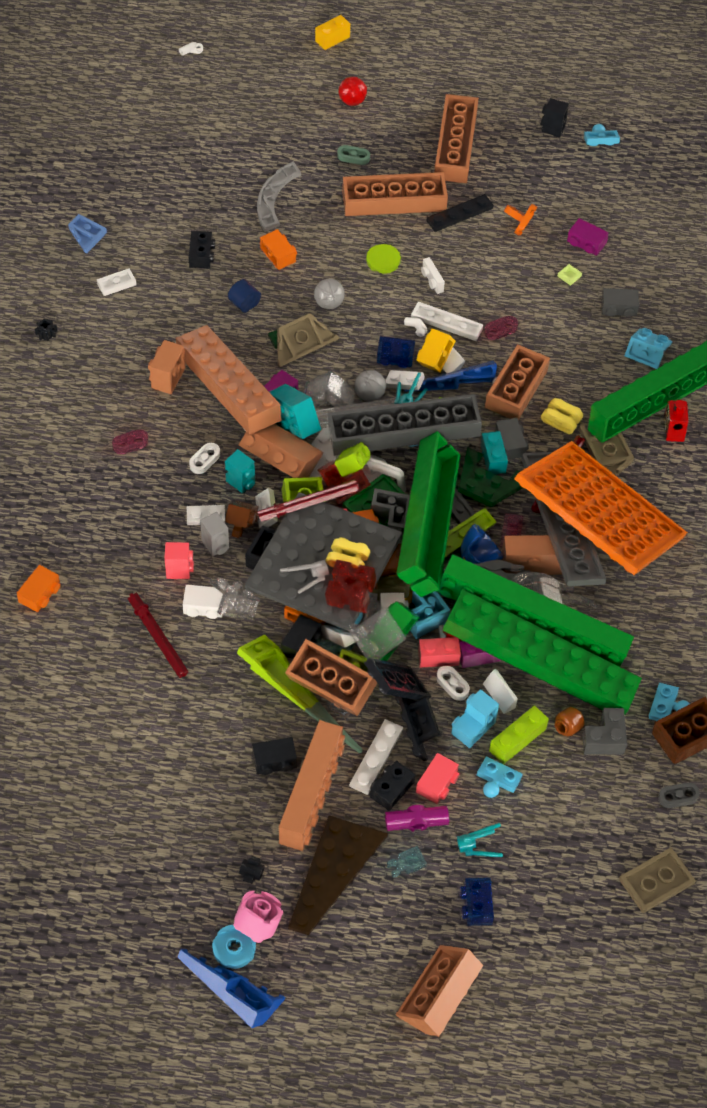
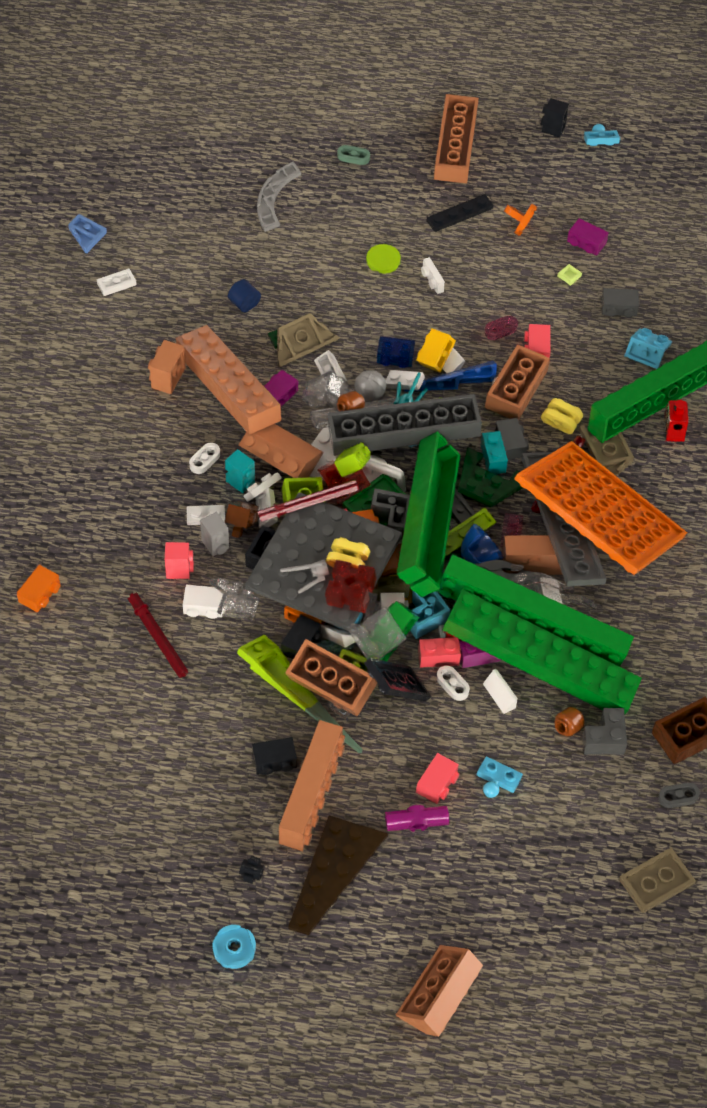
black gear [35,319,57,341] -> none
clear pink plate [112,429,149,454] -> none
blue wedge [178,948,286,1028] -> none
white arm [179,42,203,55] -> none
black brick [189,231,215,269] -> none
bright pink brick [233,891,283,943] -> none
orange brick [260,229,297,270] -> none
teal brick [270,384,321,439] -> none
light grey piece [314,278,345,309] -> none
yellow brick [315,15,351,50] -> none
red piece [338,76,367,106] -> none
nougat brick [342,172,448,216] -> none
white plate [349,719,403,795] -> none
black brick [370,760,416,811] -> none
clear light blue plate [387,846,427,877] -> none
black bracket [395,696,440,761] -> none
white arm [404,317,427,337] -> none
white plate [411,302,483,341] -> none
medium azure brick [451,689,499,748] -> none
teal plant [457,823,503,857] -> none
clear blue brick [460,878,494,926] -> none
lime brick [489,705,549,765] -> none
medium azure plate [649,683,690,721] -> none
none -> white plate [244,472,282,502]
none -> white slope [314,350,347,387]
none -> dark orange head [337,391,365,411]
none -> coral brick [524,324,550,358]

